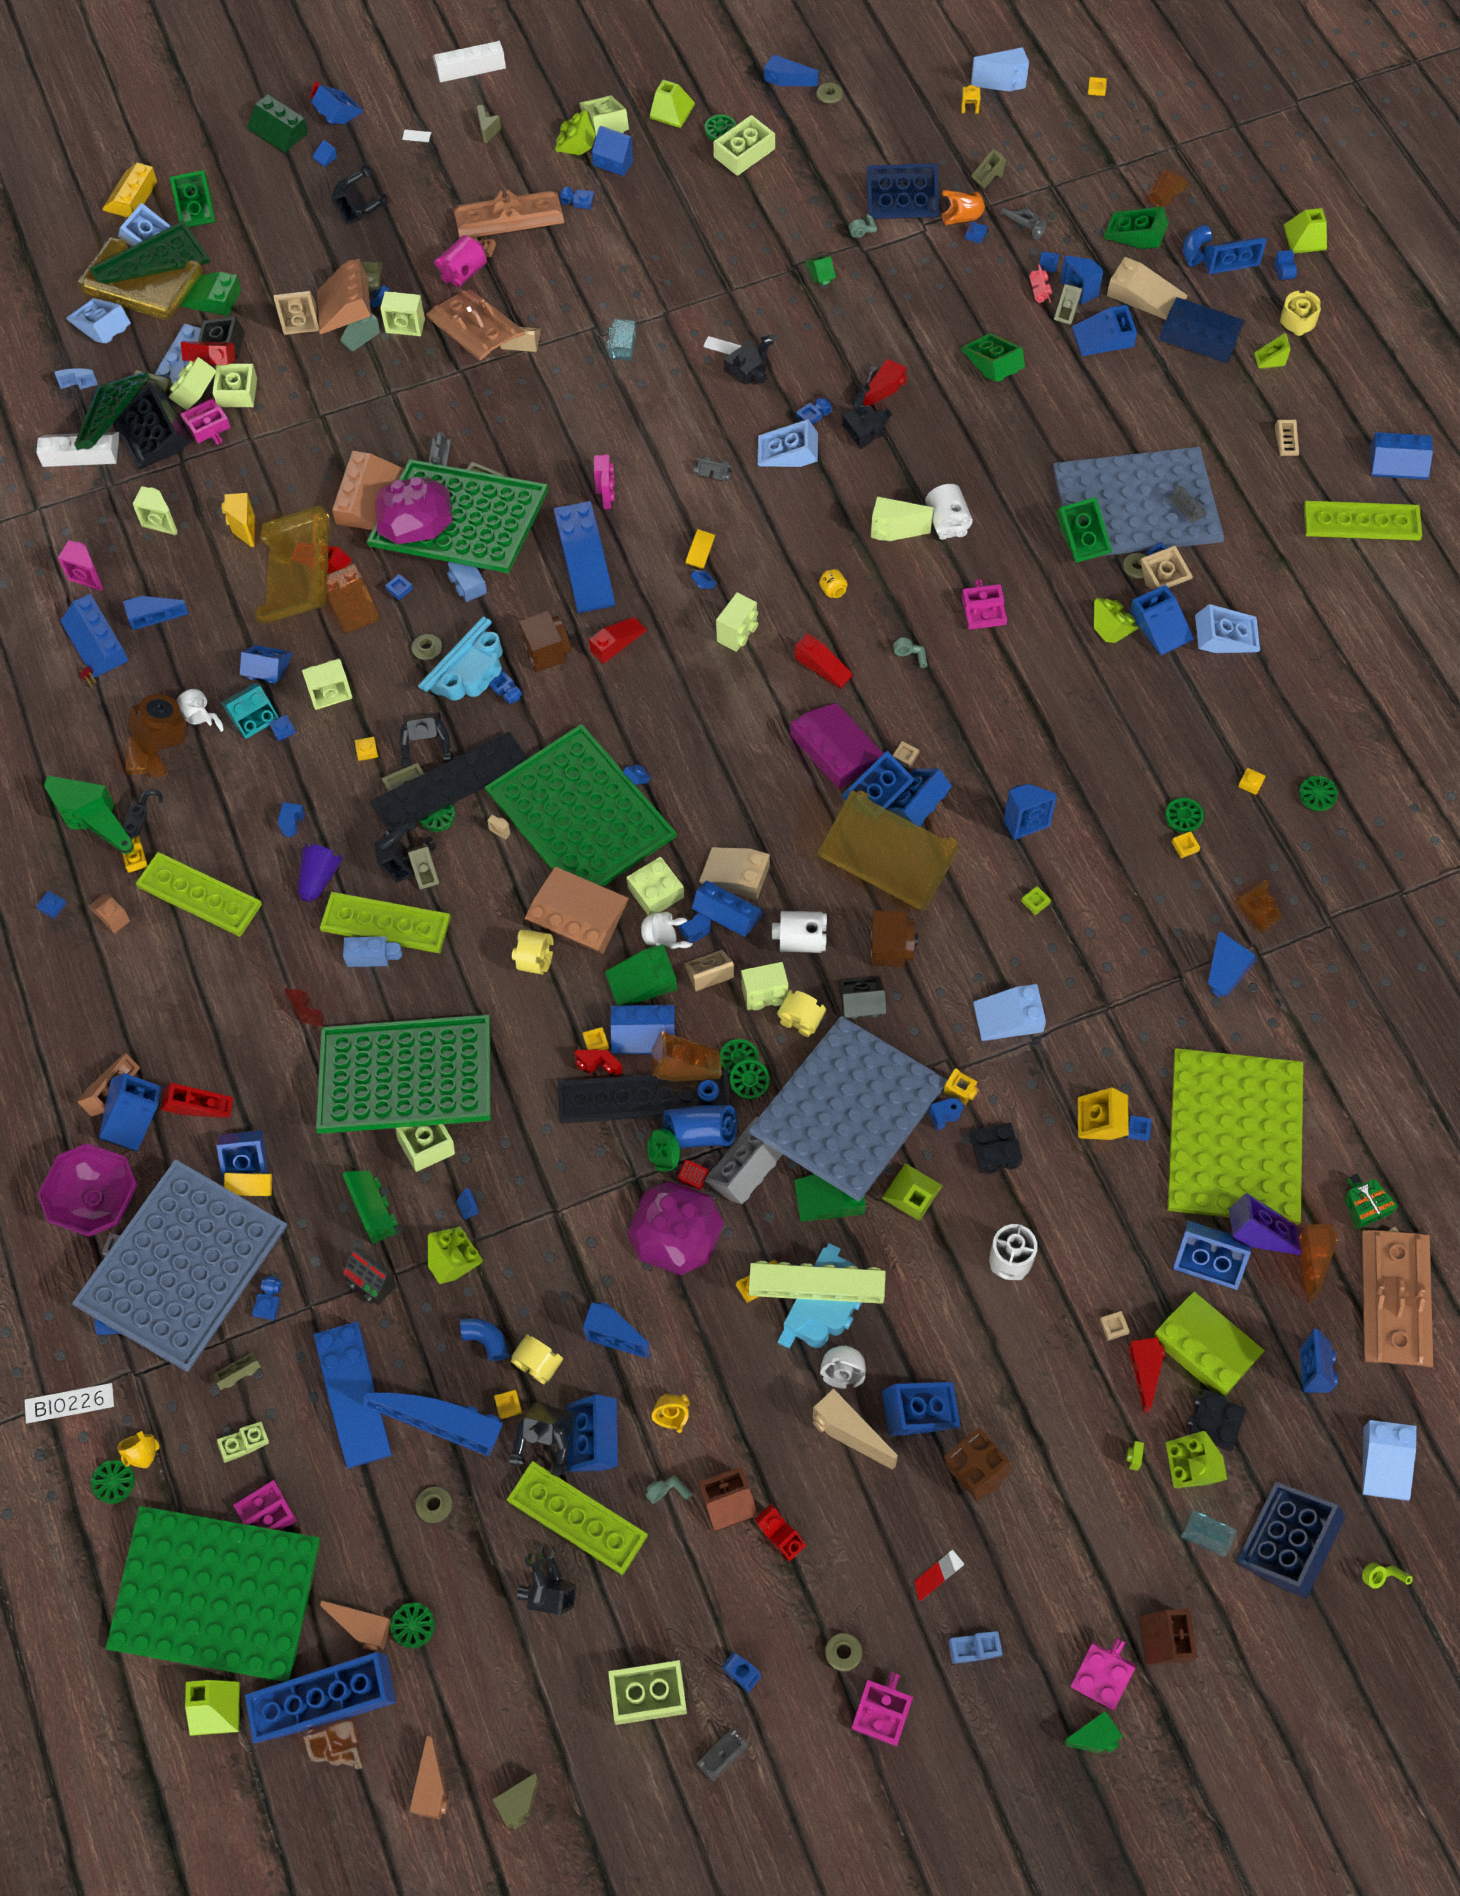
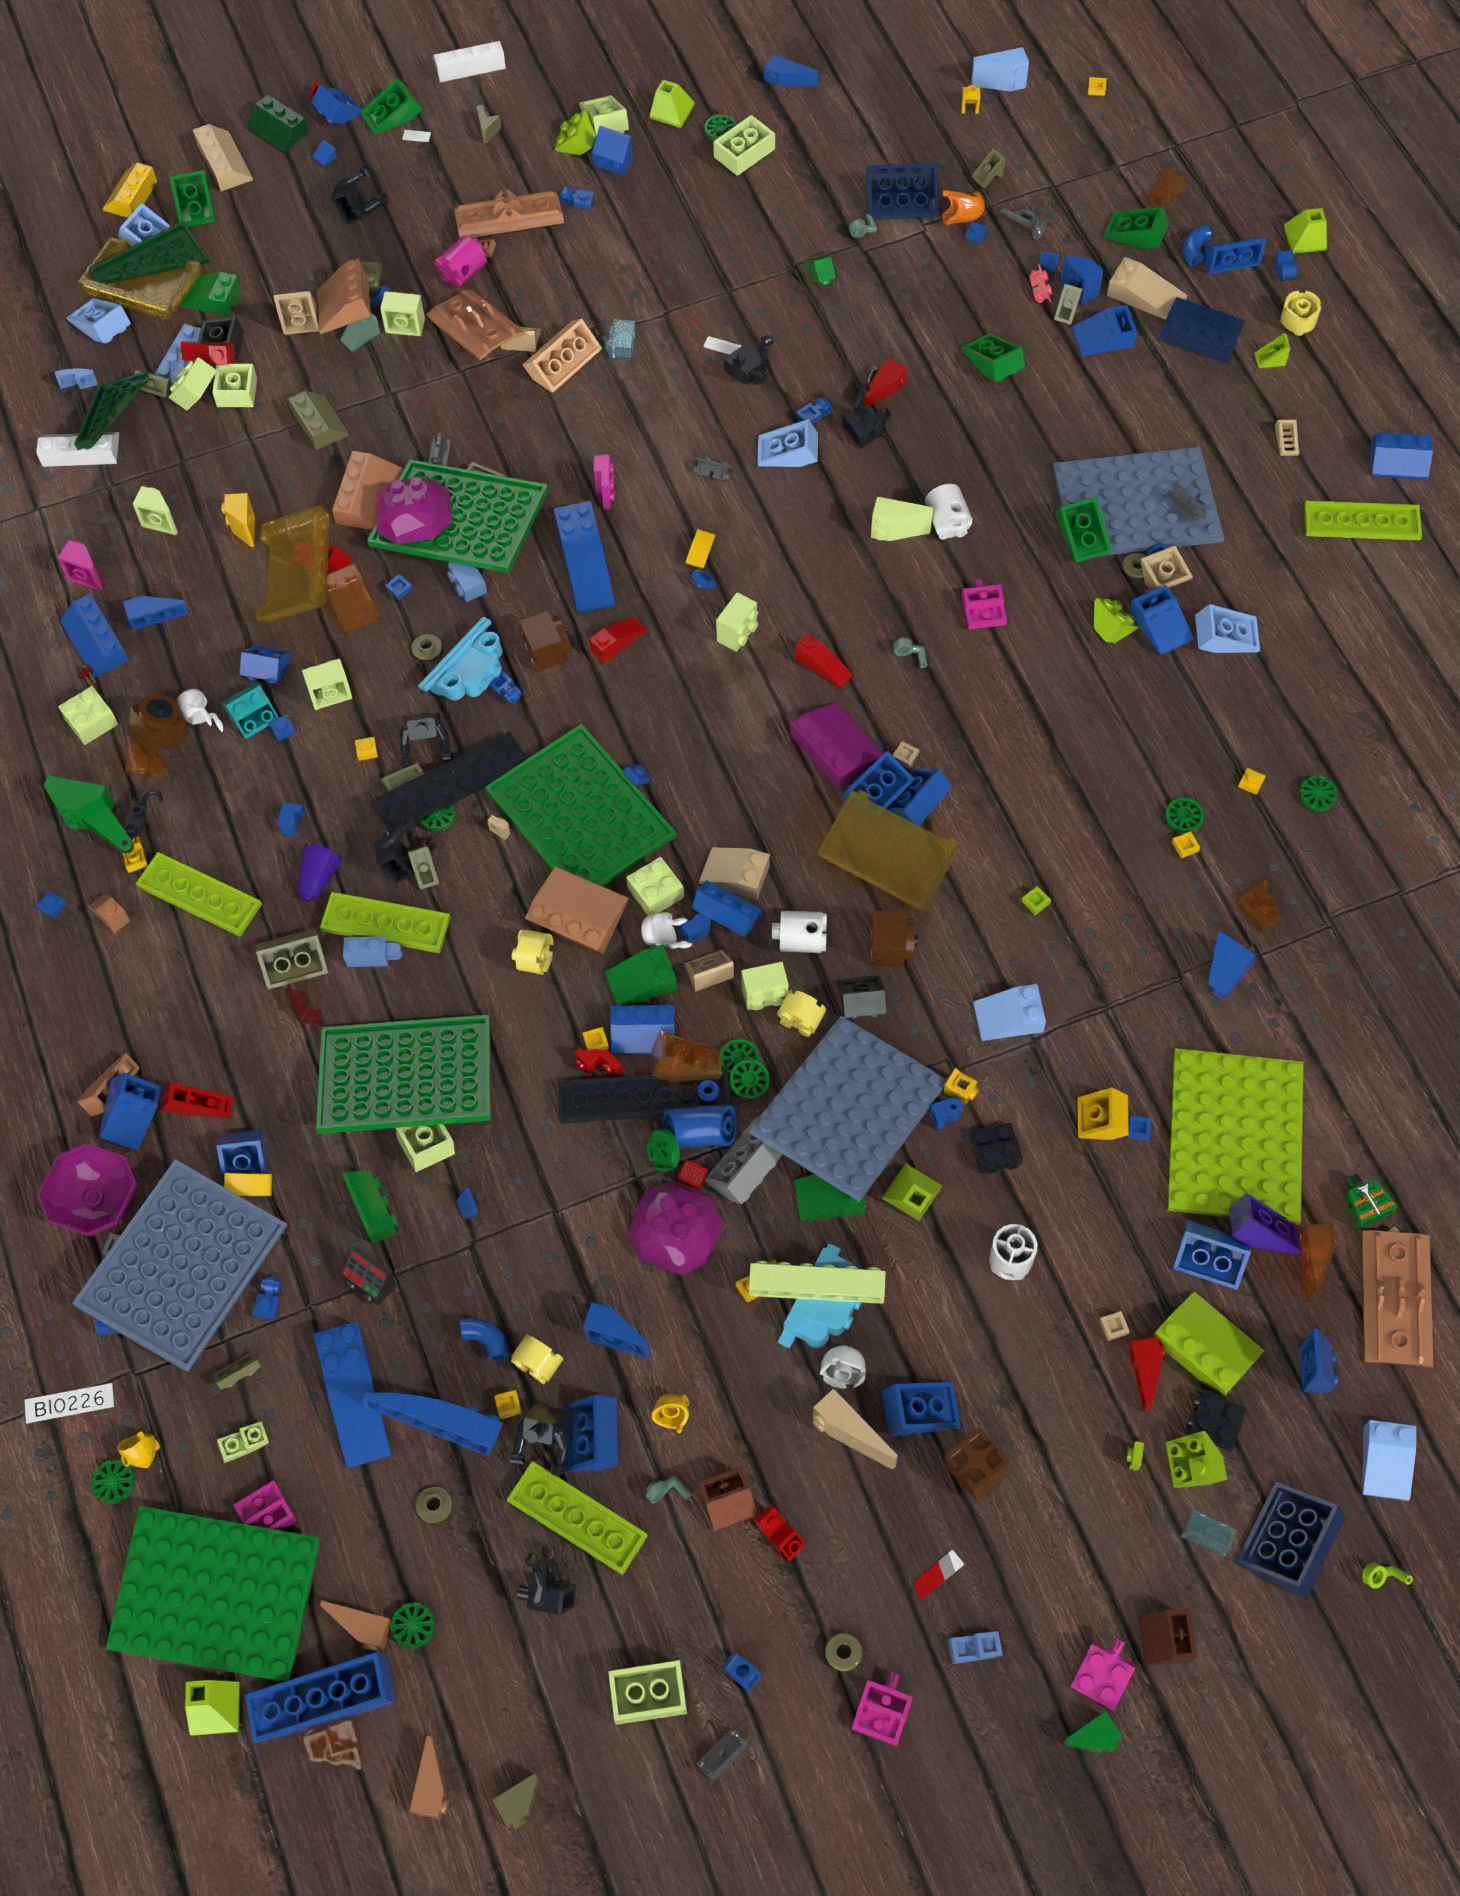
black slope [114,381,191,470] -> none
dark pink plate [180,398,231,444] -> none
lime slope [428,1227,483,1284] -> none
olive piece [816,82,843,104] -> none
yellow head [819,569,848,598] -> none
blue slope [1003,784,1057,840] -> none
none -> yellowish green brick [58,686,118,745]
none -> tan slope [193,124,253,191]
none -> olive slope [256,928,328,989]
none -> olive slope [288,391,349,450]
none -> green slope [360,77,423,135]
none -> light nougat slope [522,318,602,393]

